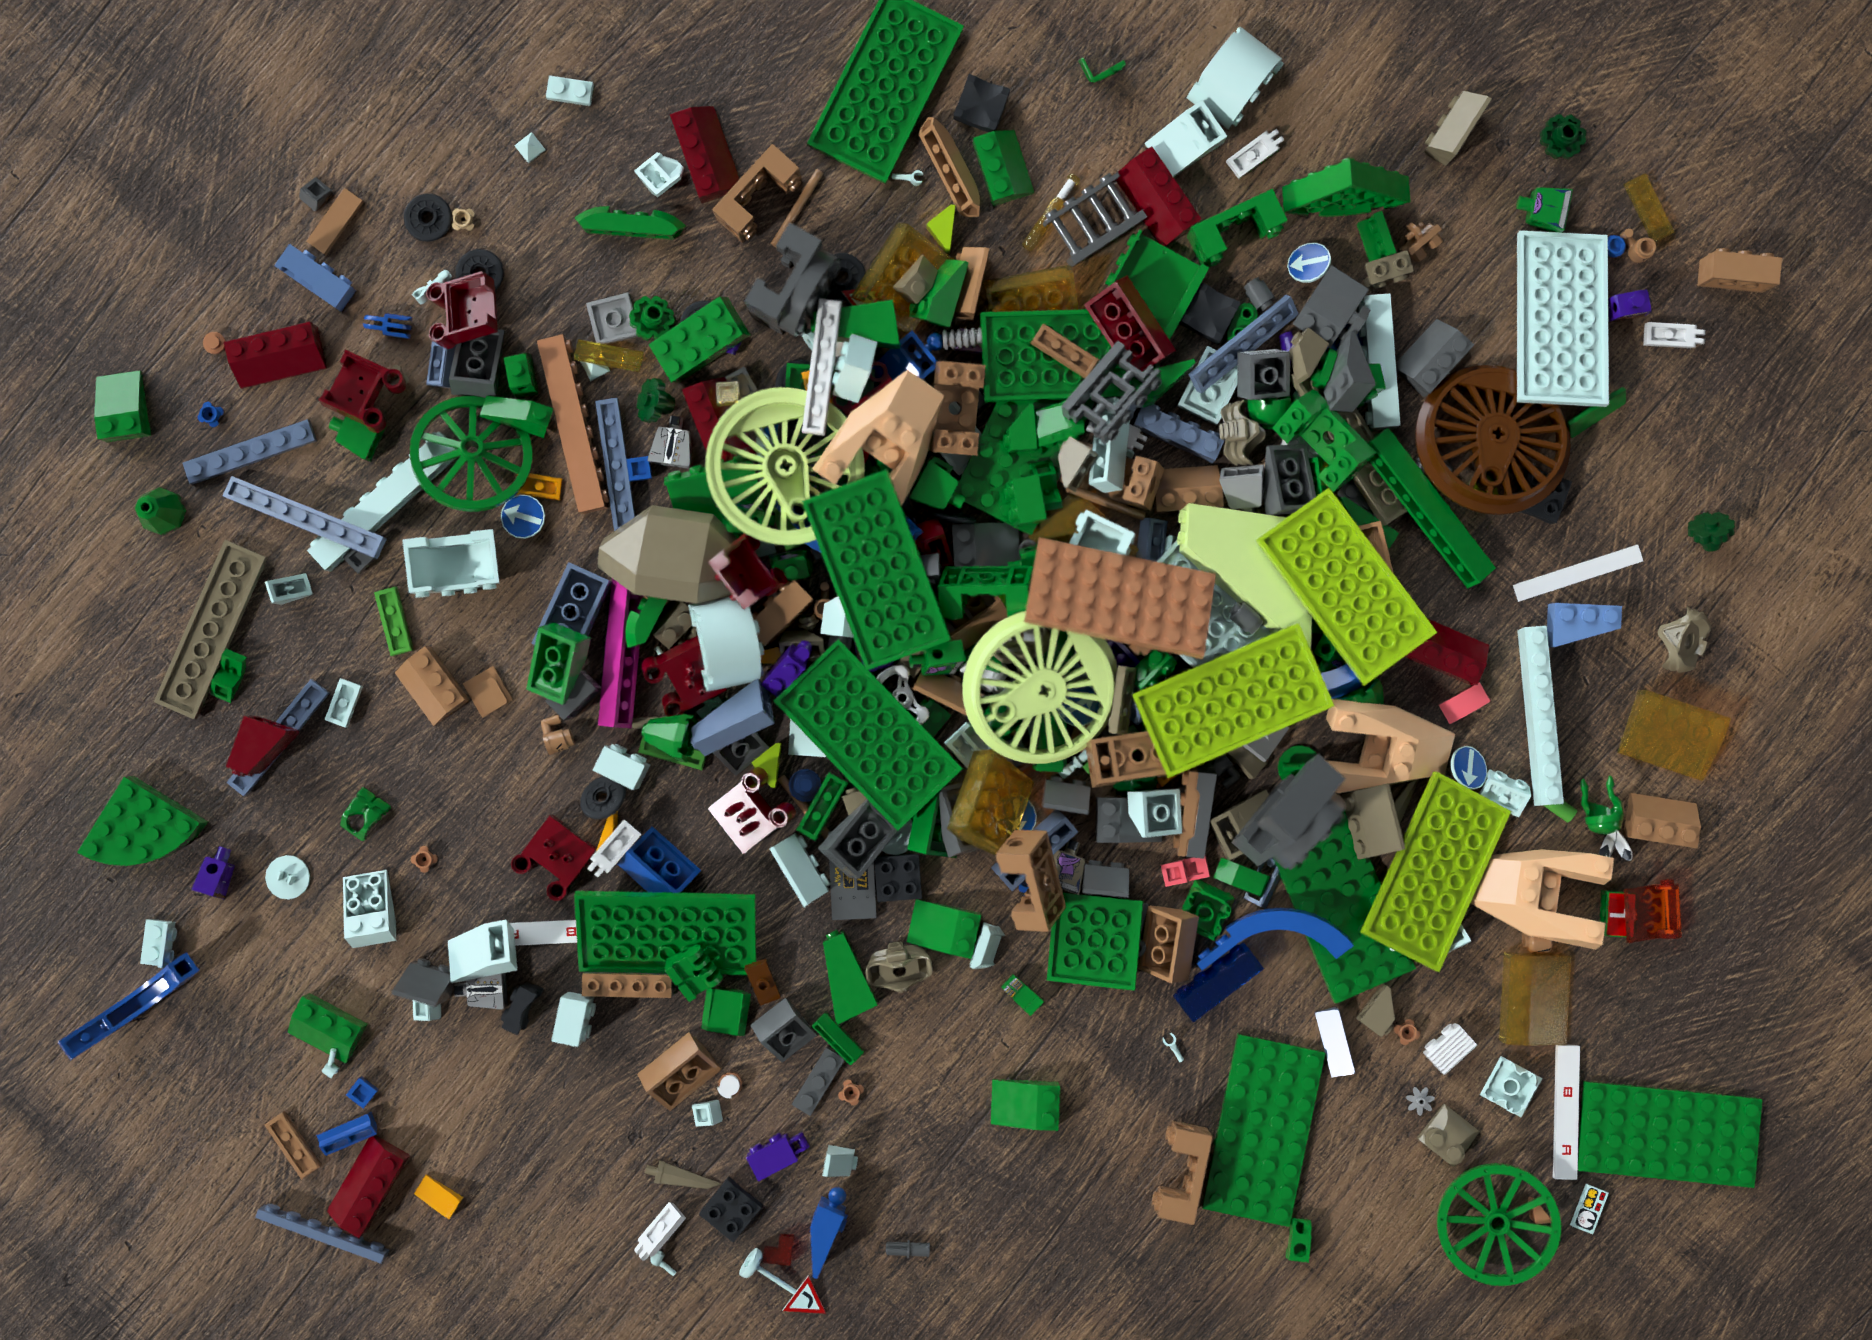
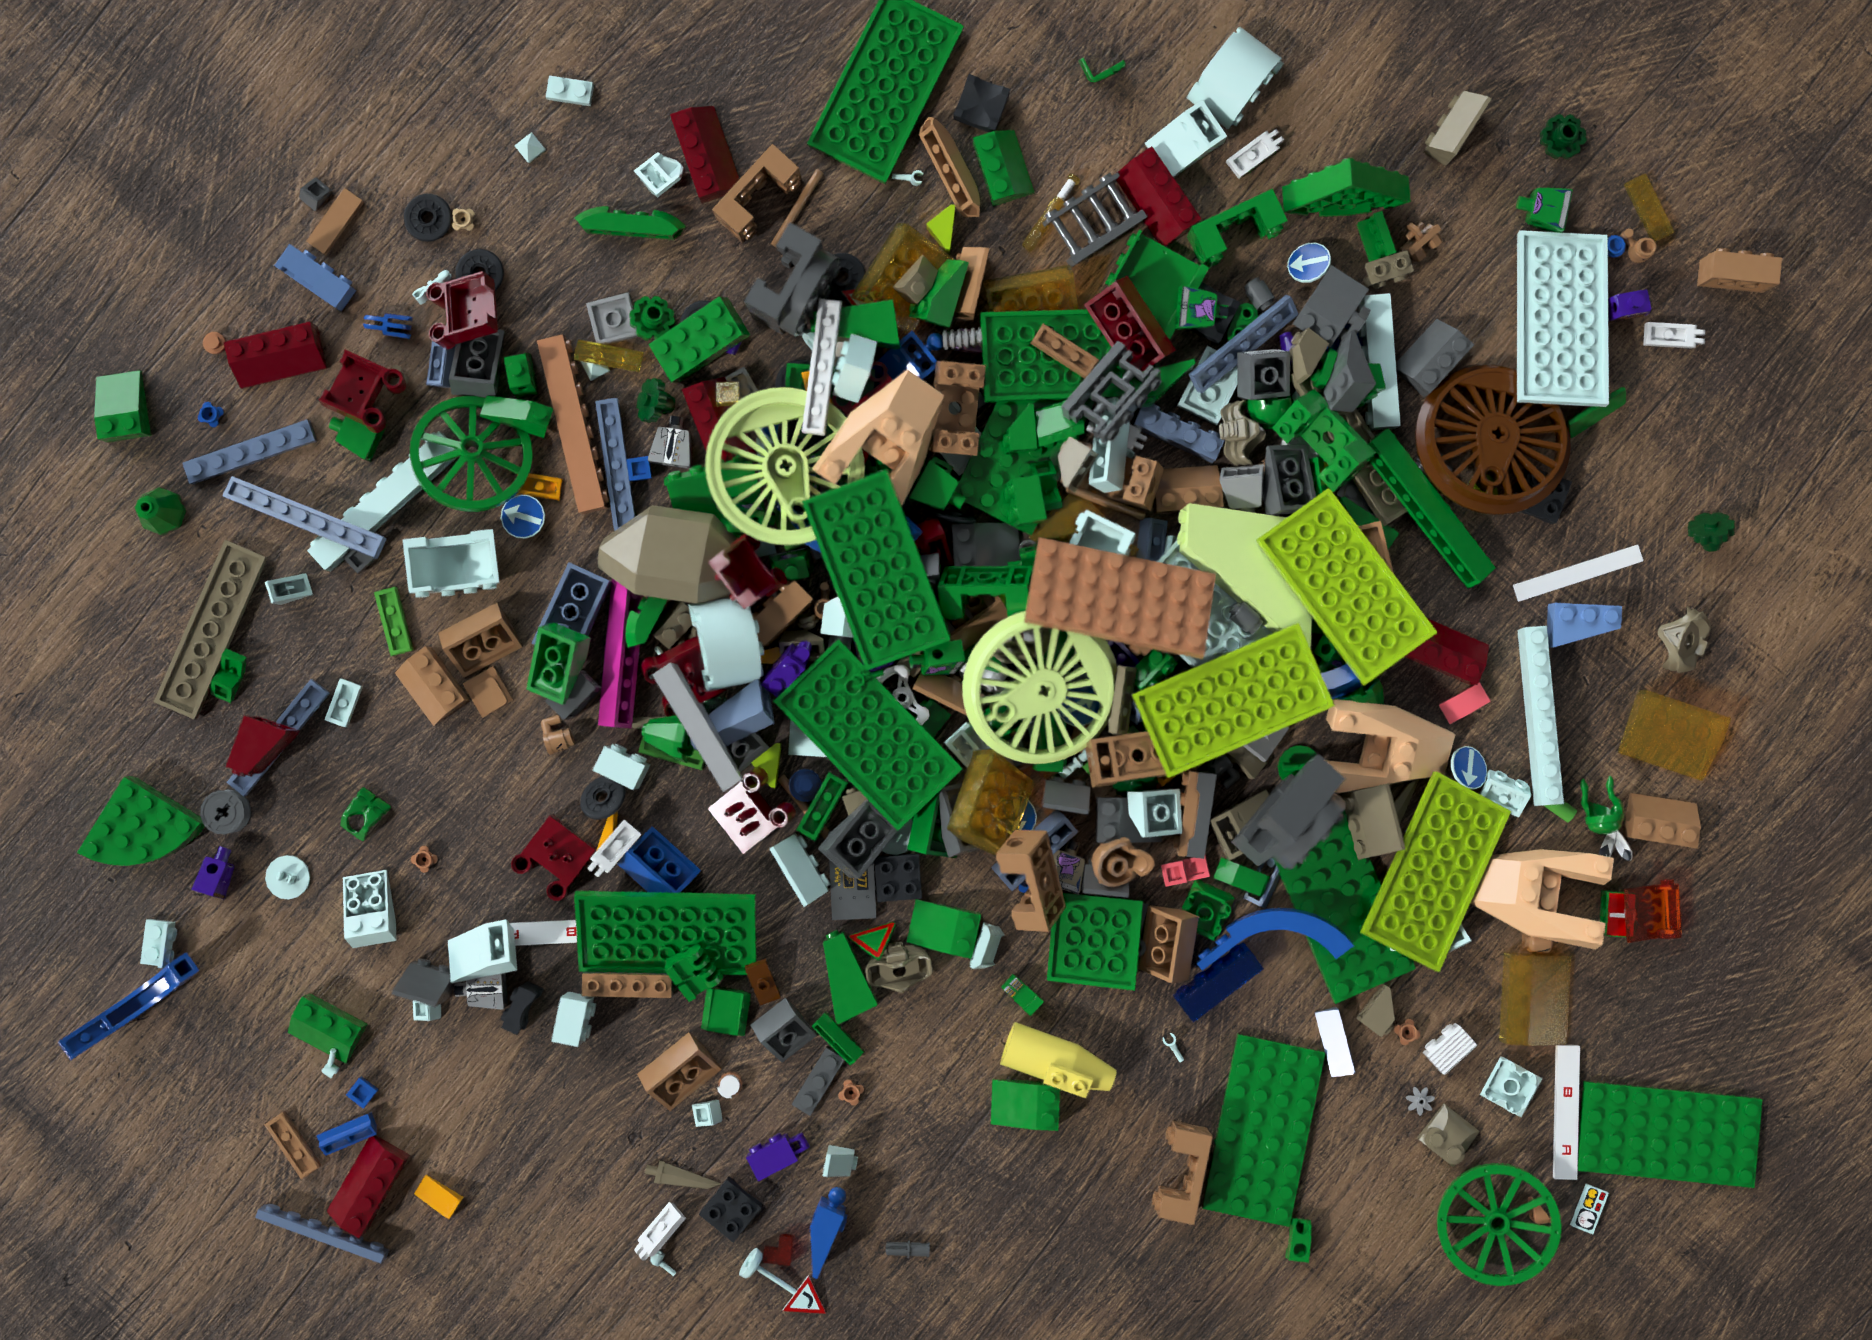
none -> dark grey piece [200,789,251,834]
none -> medium nougat slope [438,603,522,677]
none -> light grey slope [652,663,743,792]
none -> piece [849,922,896,960]
none -> green hand [852,670,884,687]
none -> light yellow piece [1000,1022,1117,1098]
none -> medium nougat head [1091,837,1154,887]
none -> torso [1175,285,1228,330]

